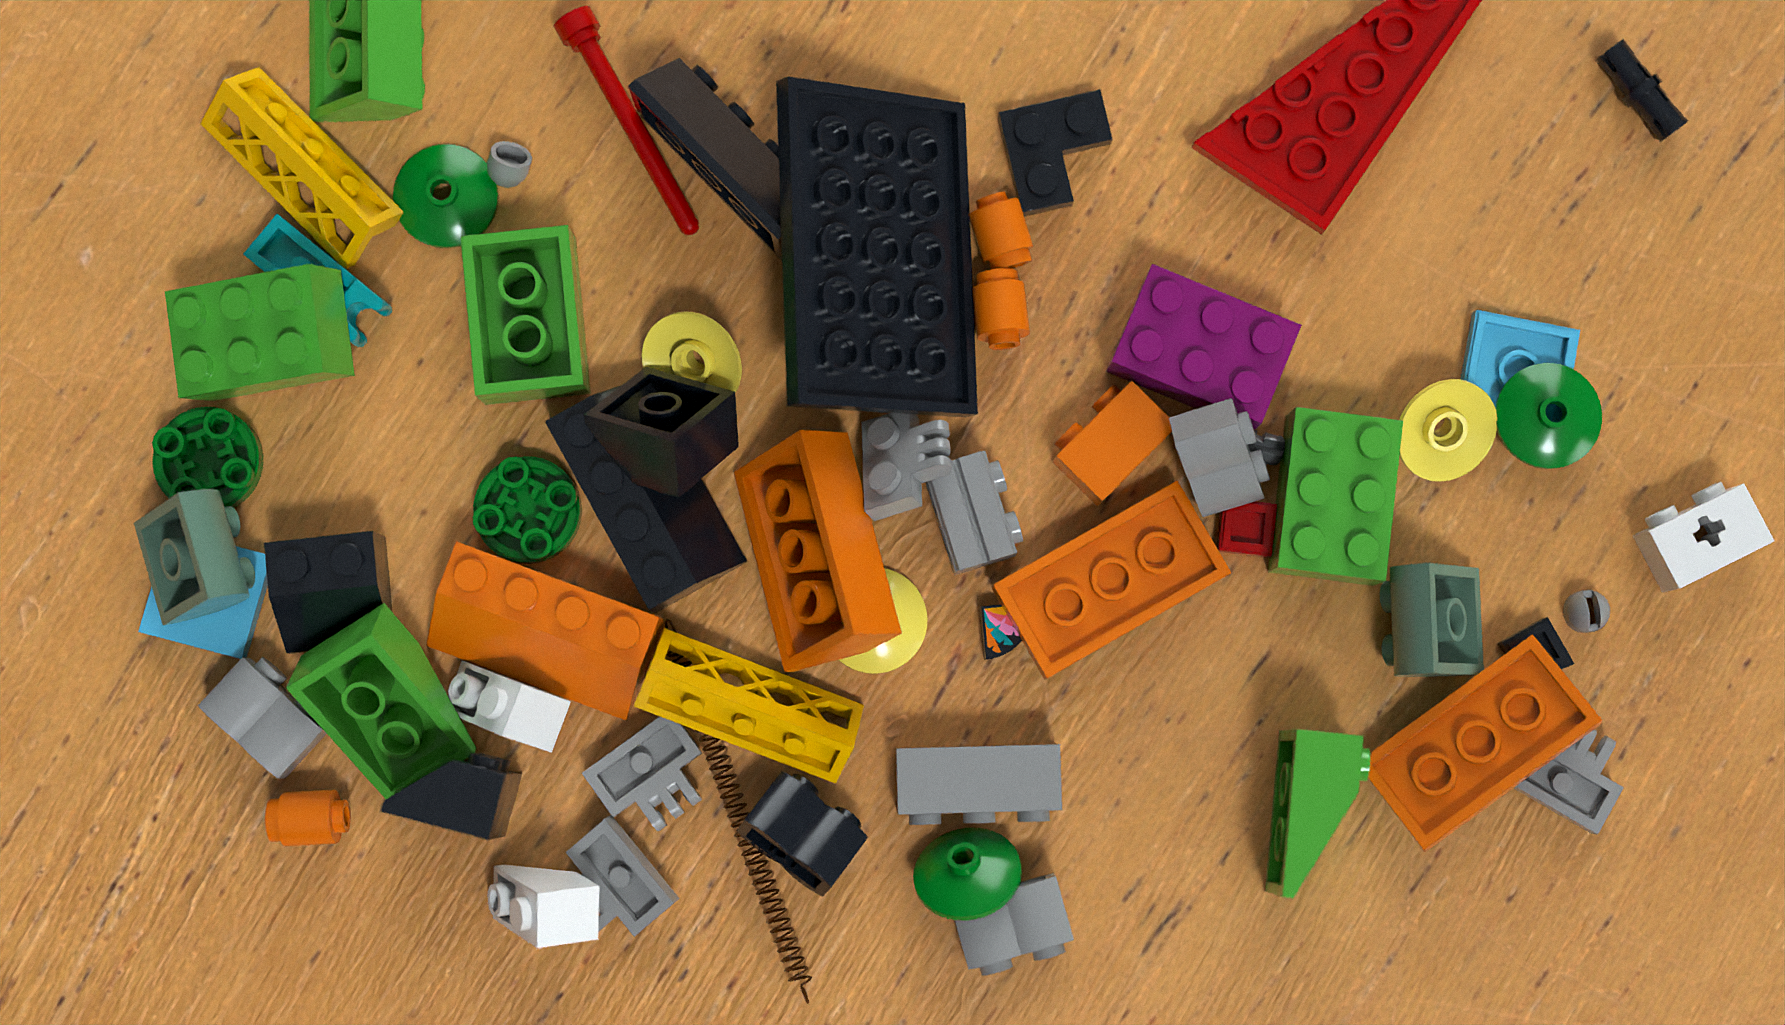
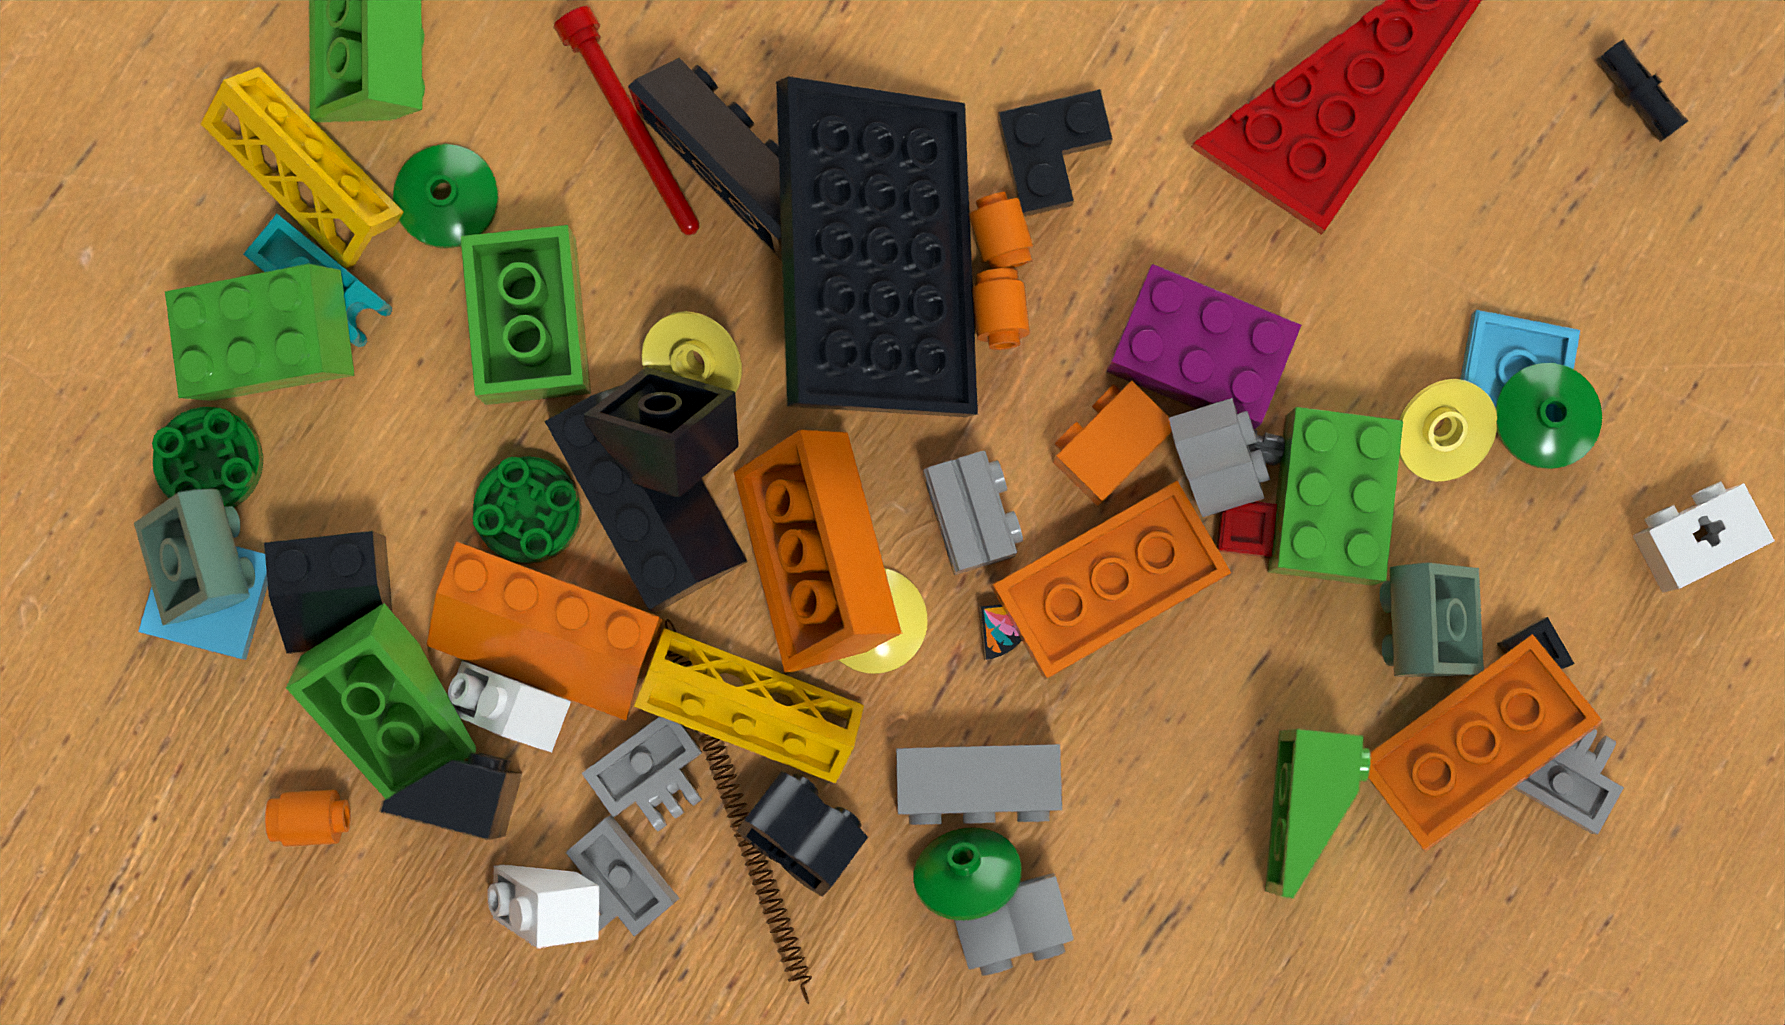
light grey brick [198,657,327,779] -> none
light grey hinge [487,141,532,188] -> none
light grey hinge [862,413,951,521] -> none
light grey hinge [1563,590,1610,633] -> none

